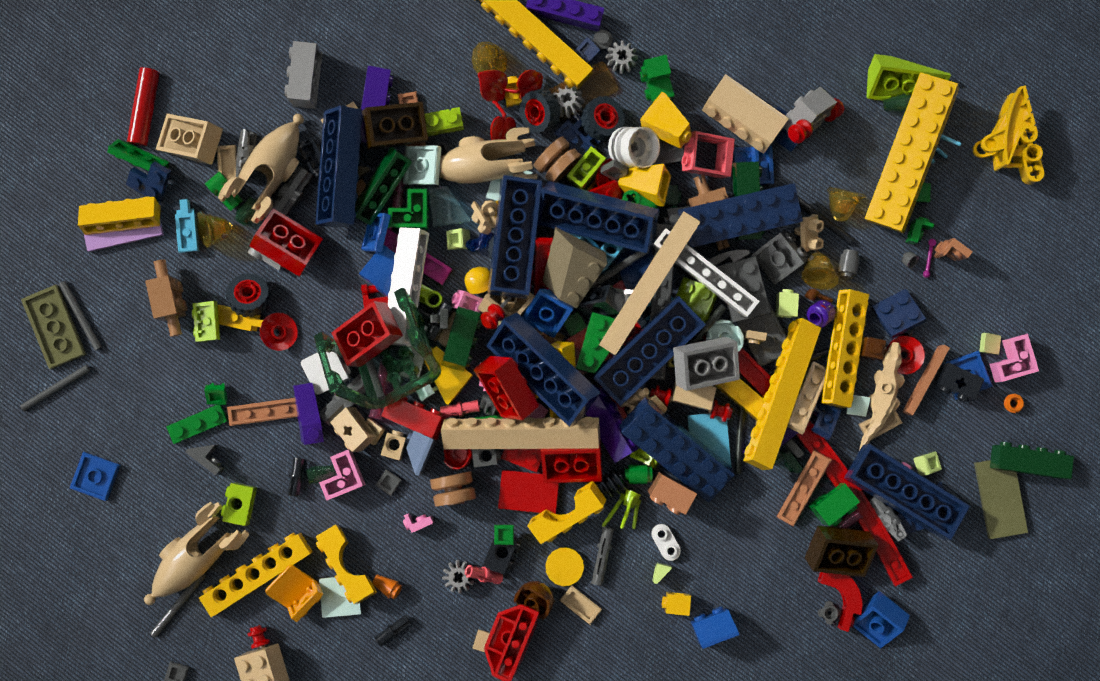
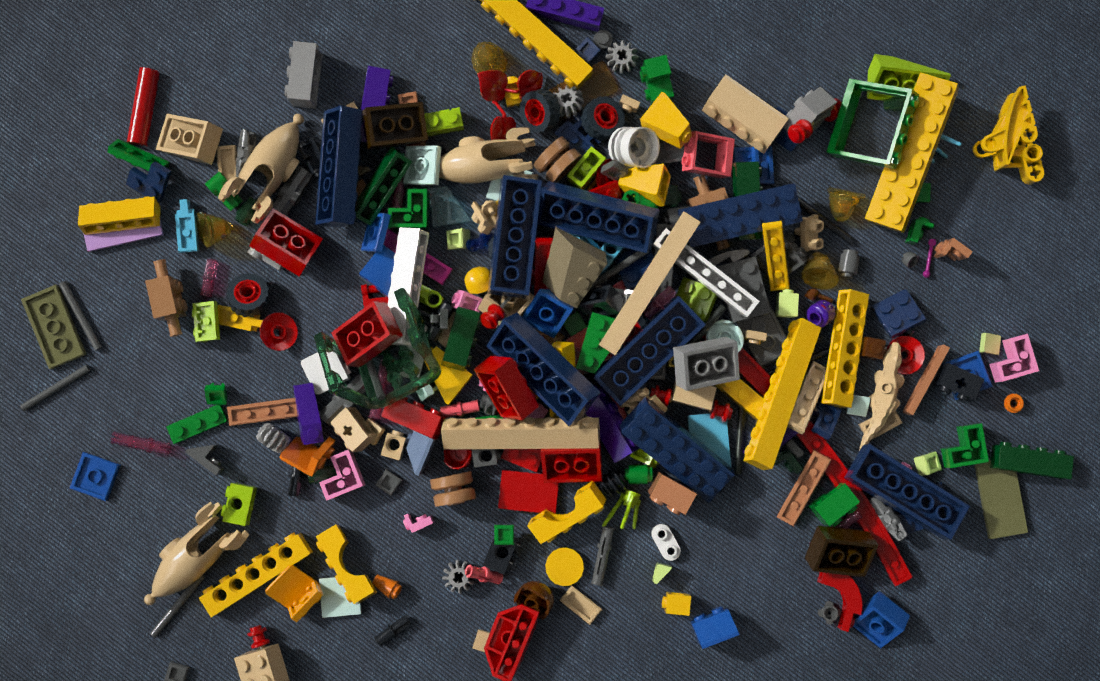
none -> clear pink pin [111,431,171,455]
none -> clear pink axle [200,259,218,297]
none -> light grey gear [256,423,291,453]
none -> orange bracket [280,437,336,477]
none -> tan plate [619,95,640,113]
none -> clear pink axle [643,286,677,320]
none -> yellow tile [762,221,790,291]
none -> green window [827,79,919,169]
none -> green brick [941,423,989,468]

